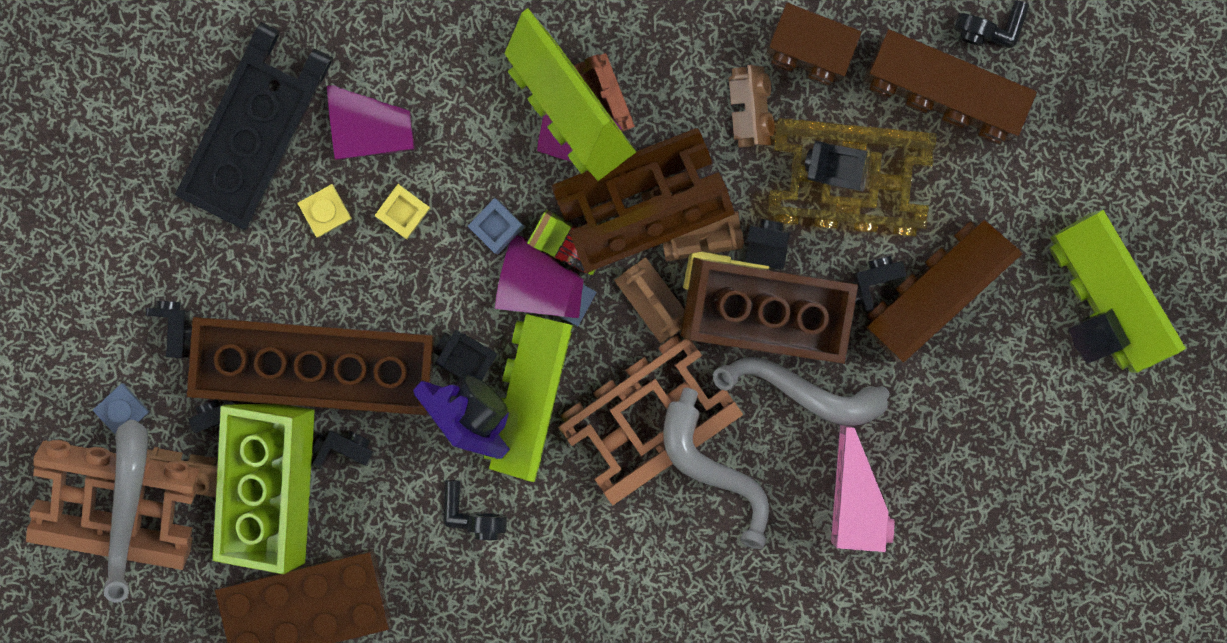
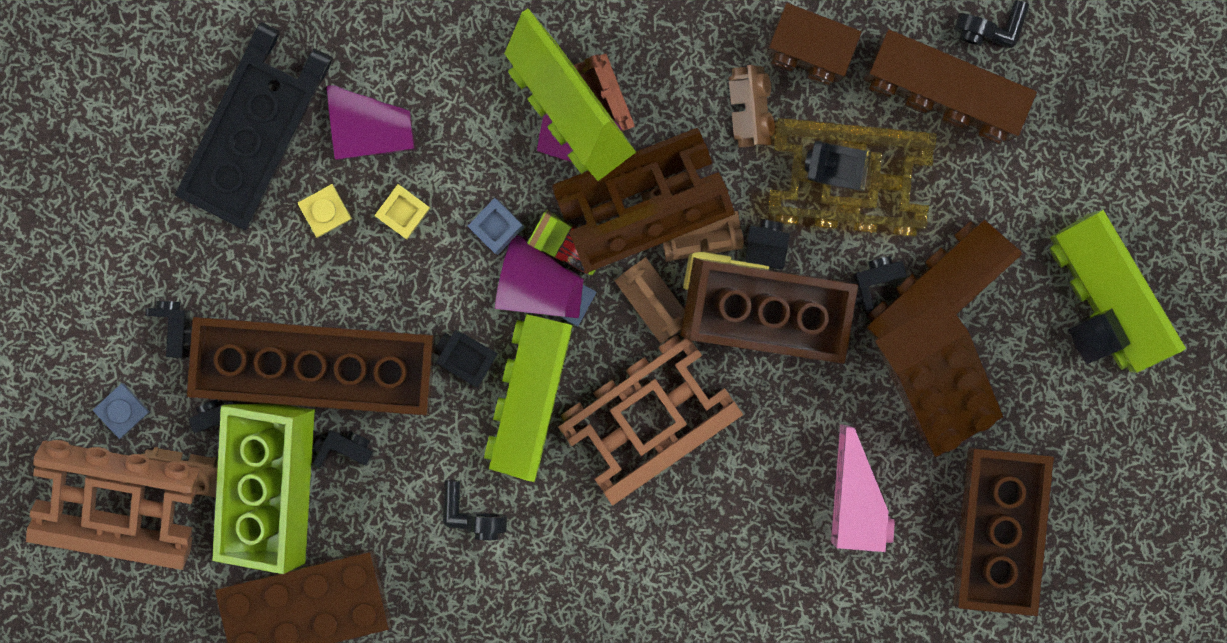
light grey animal [104,420,149,603] -> none
piece [413,373,510,459] -> none
light grey animal [663,388,769,549] -> none
light grey animal [713,357,889,426] -> none
none -> reddish brown brick [875,299,1003,458]
none -> reddish brown brick [952,447,1054,616]

